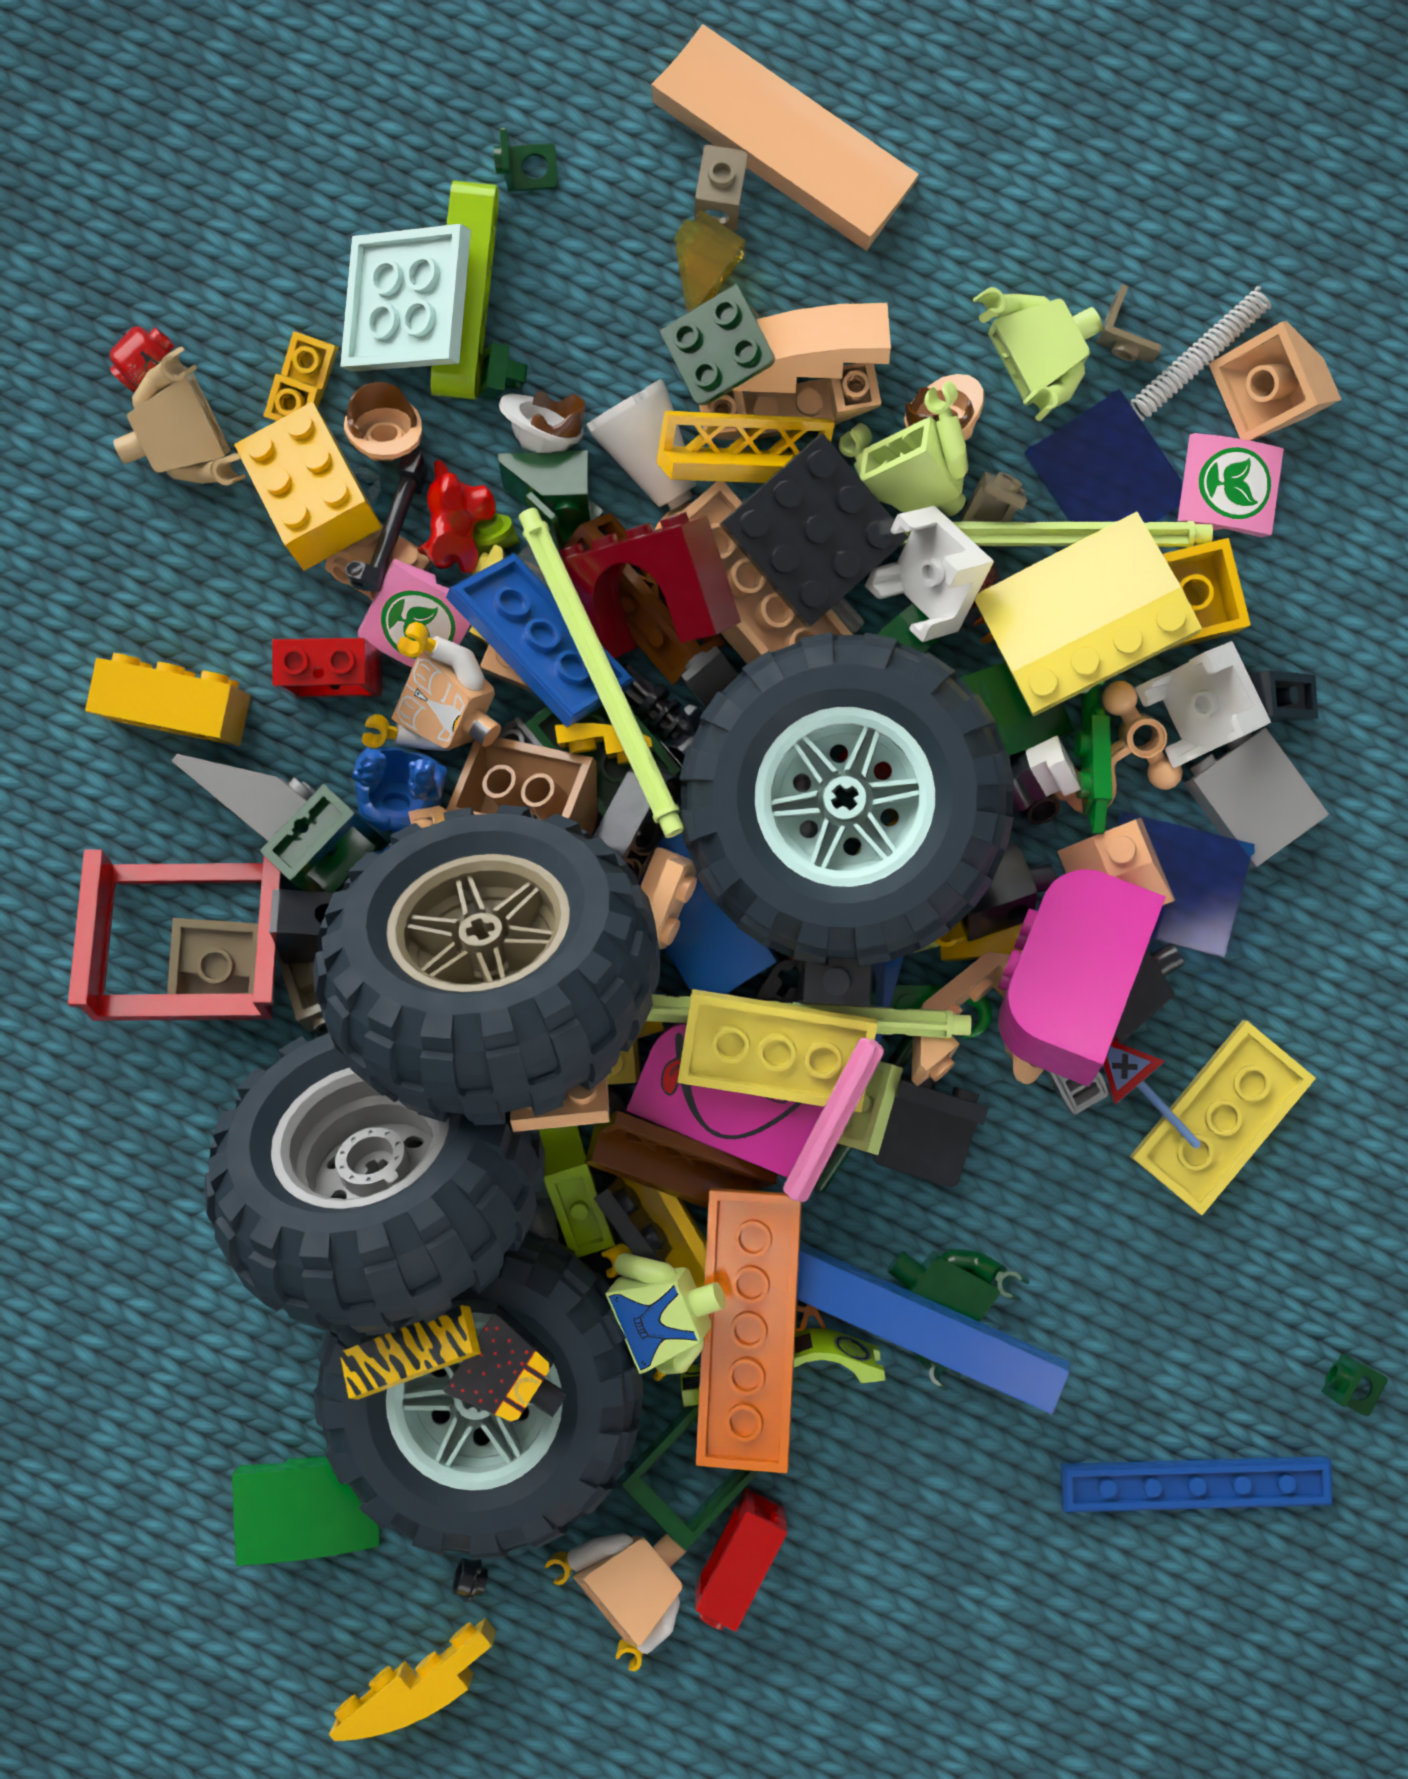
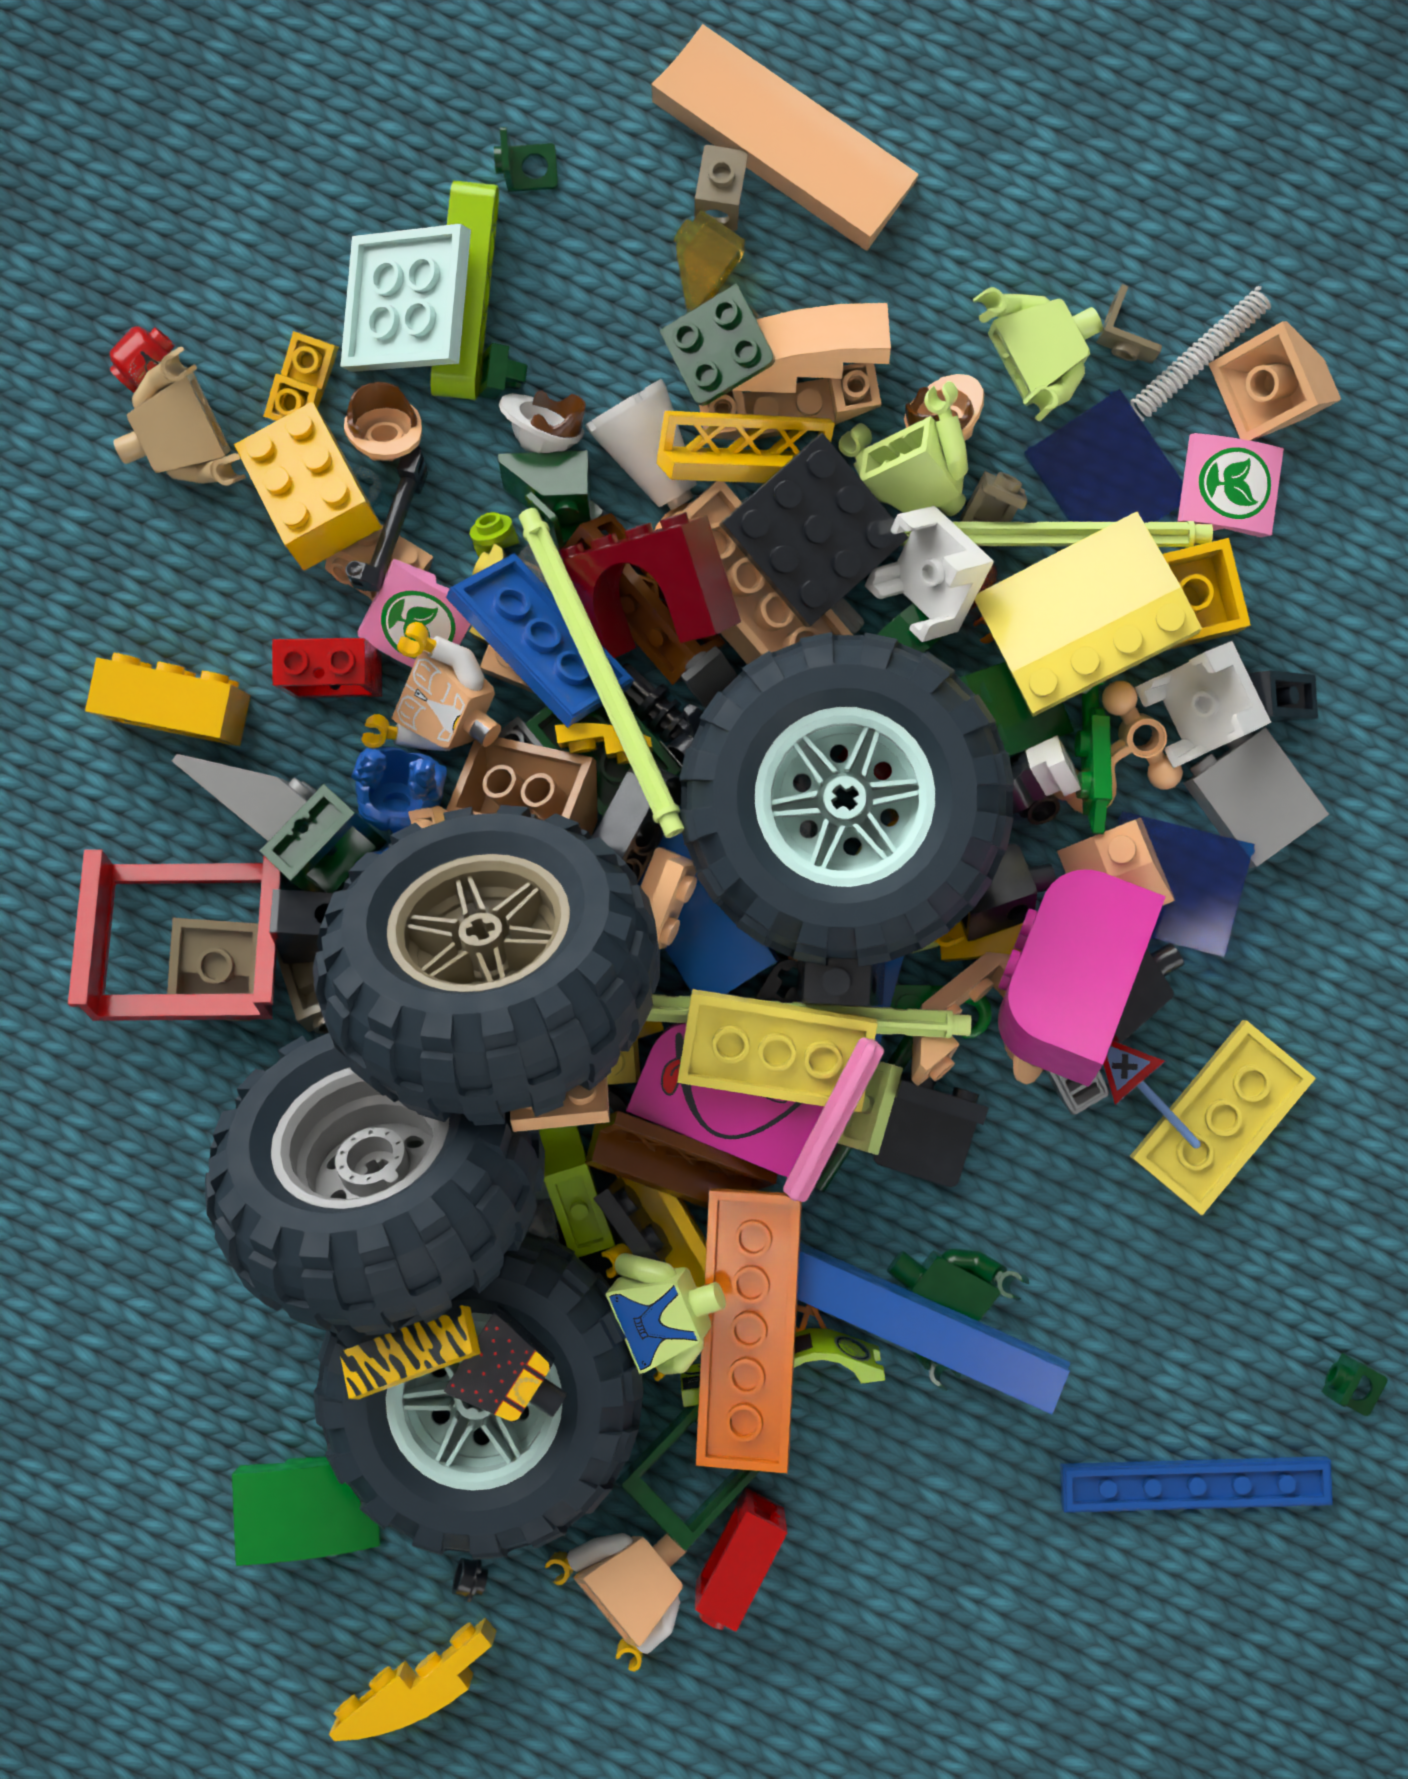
red animal [417,460,496,573] -> none

